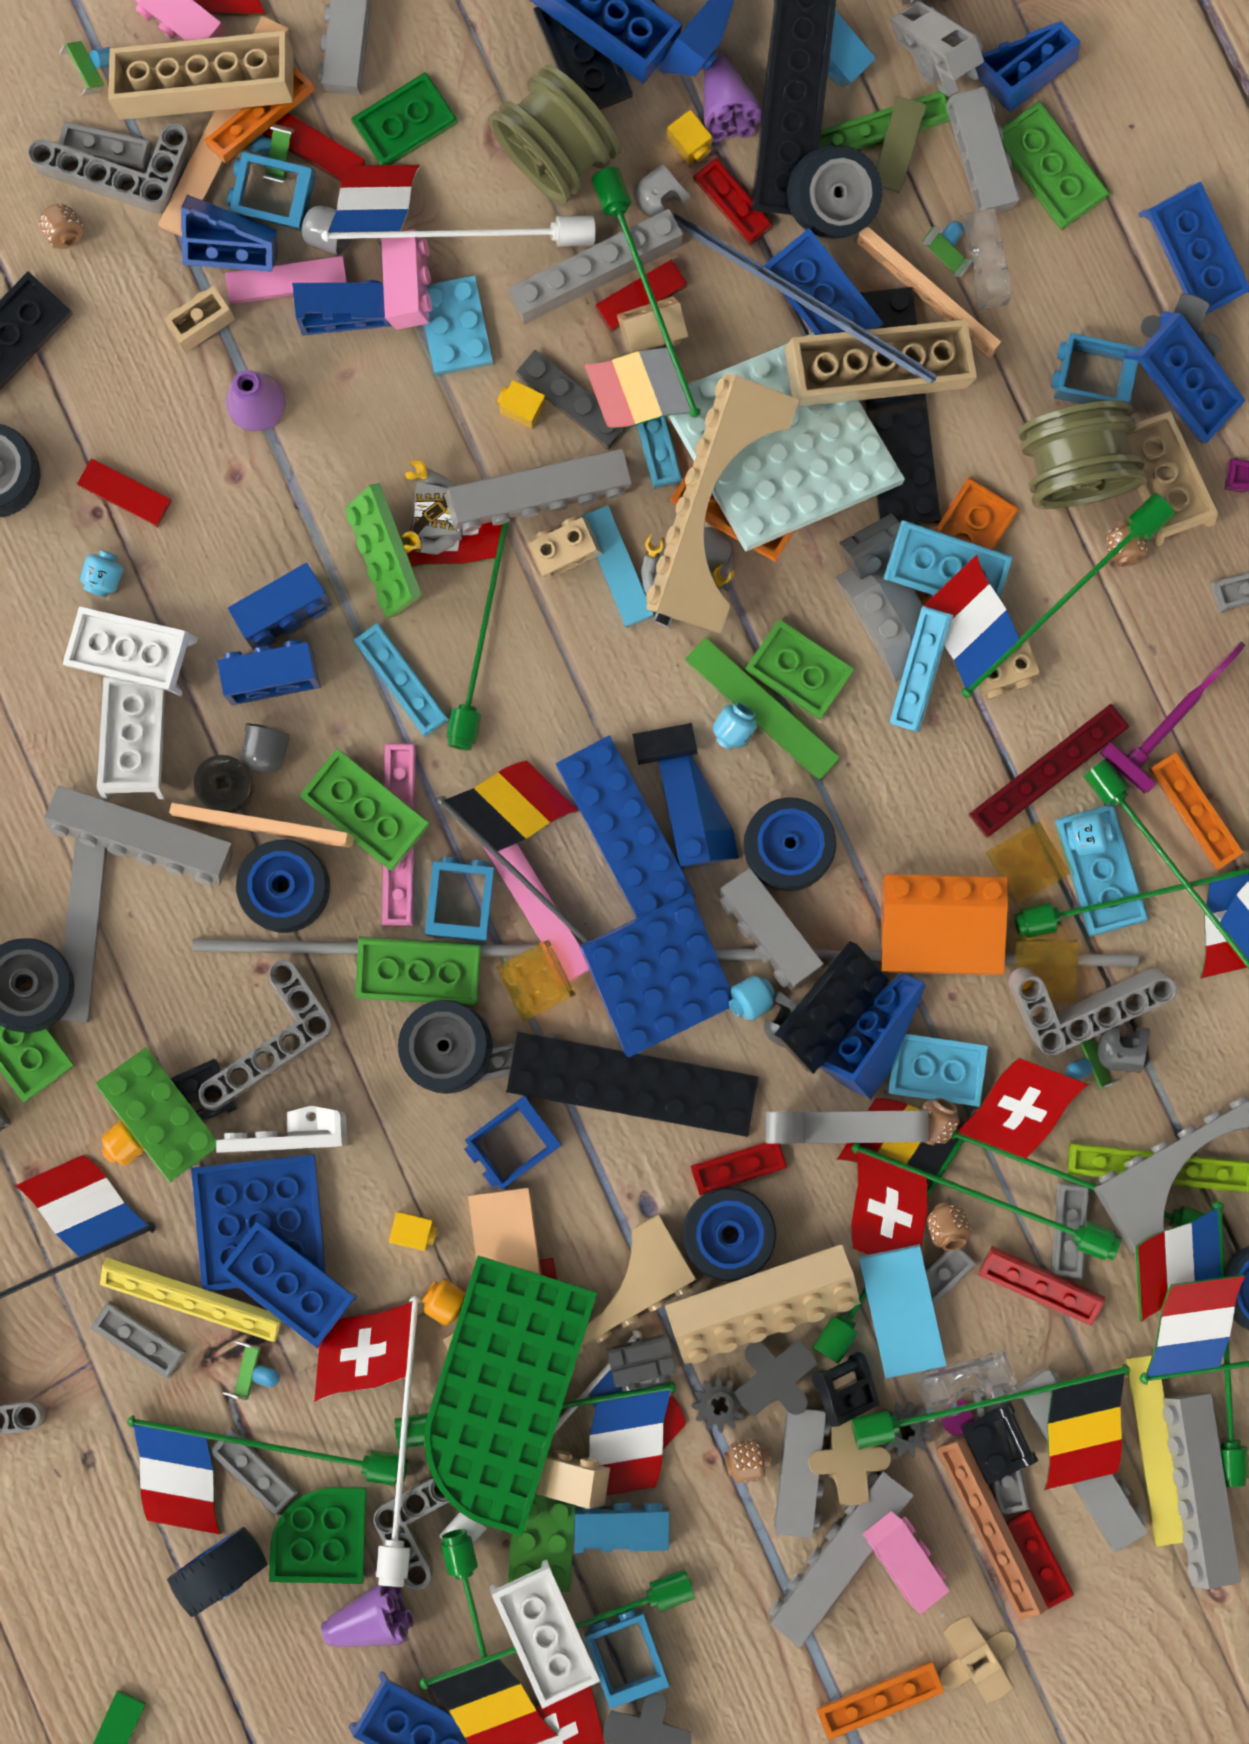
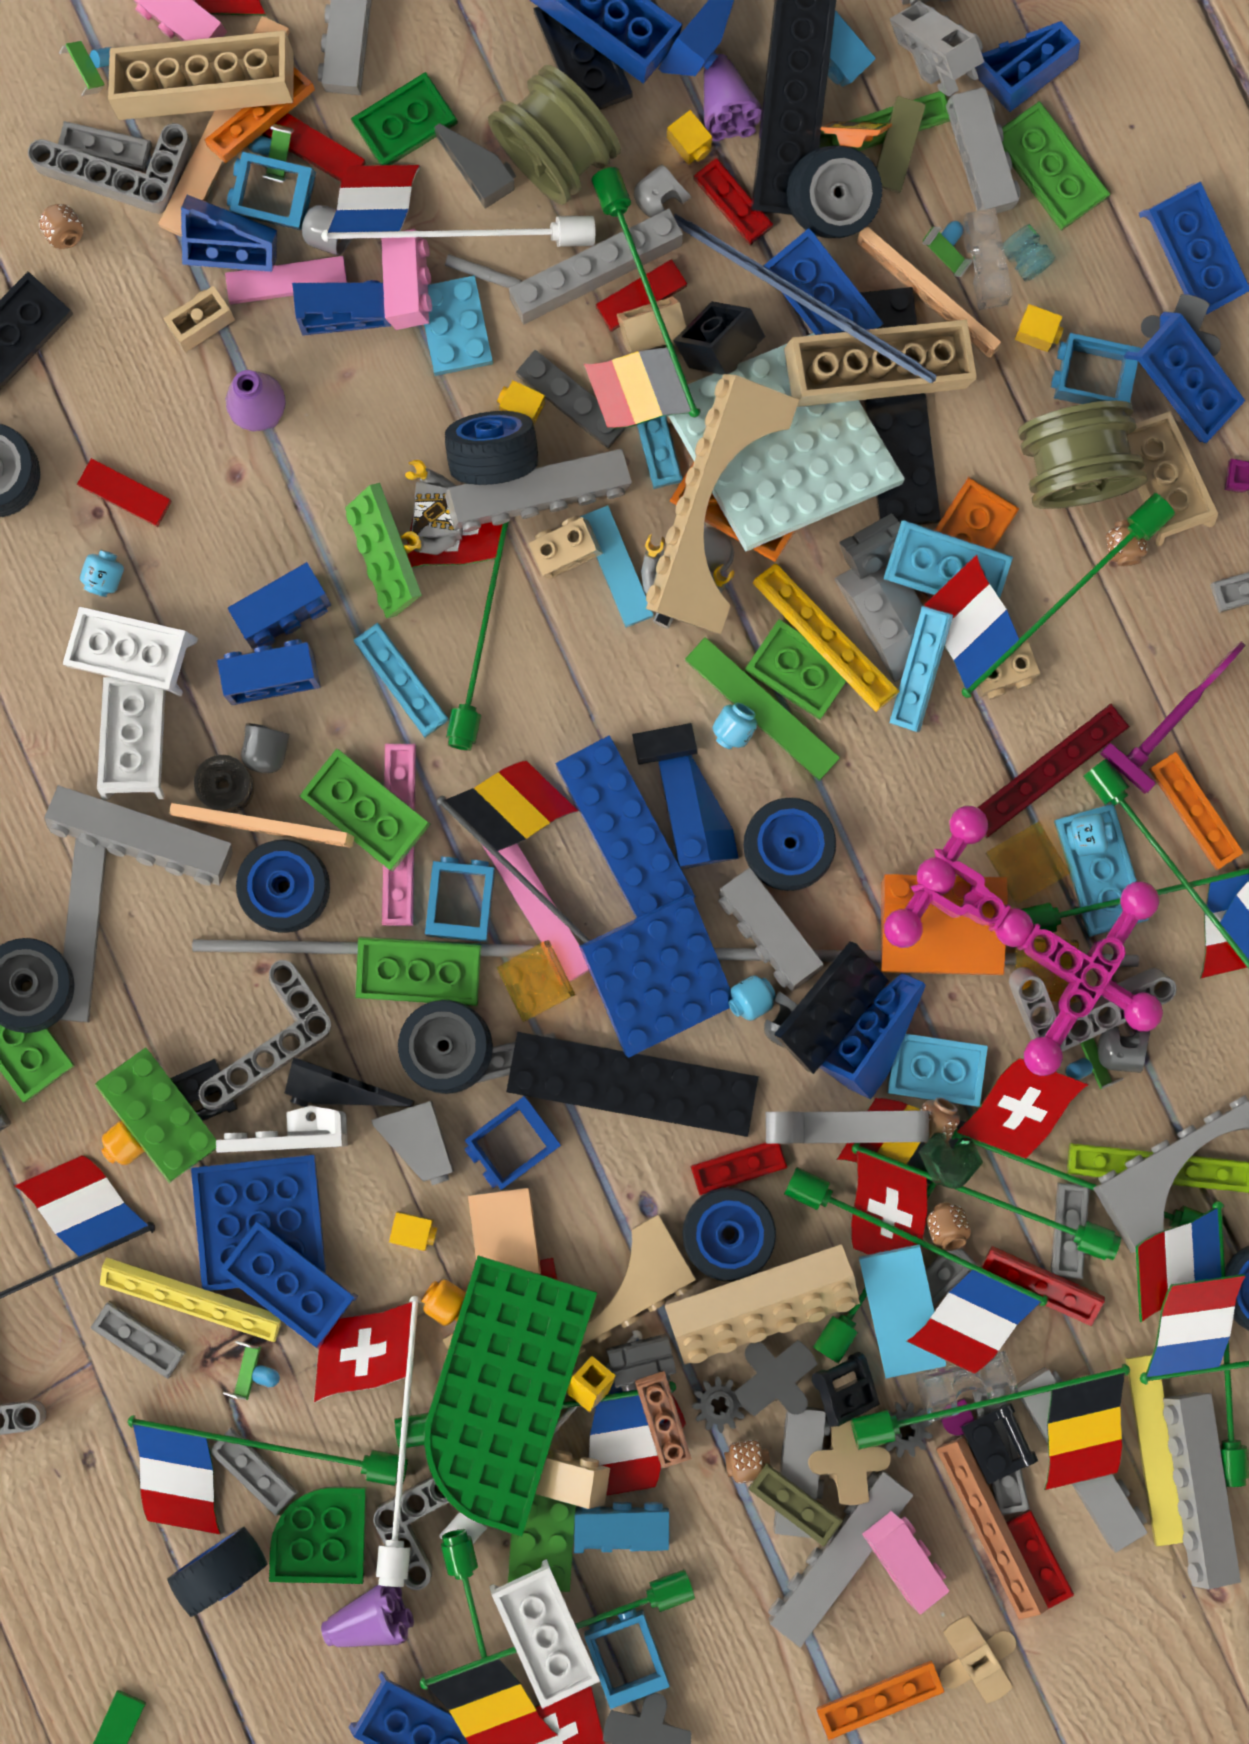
none -> black wedge [284,1058,415,1107]
none -> light grey slope [372,1101,454,1185]
none -> dark grey slope [435,123,516,209]
none -> light grey piece [445,254,522,288]
none -> black wheel [445,411,538,485]
none -> yellow brick [567,1356,616,1412]
none -> nougat tile [635,1371,692,1469]
none -> black brick [673,301,766,375]
none -> olive tile [748,1463,843,1547]
none -> yellow tile [753,563,900,712]
none -> flag [784,1167,1048,1374]
none -> orange piece [821,121,892,147]
none -> dark pink piece [884,806,1163,1076]
none -> clear green plate [919,1133,983,1189]
none -> clear light blue wheel [1000,224,1056,282]
none -> yellow brick [1014,304,1064,352]

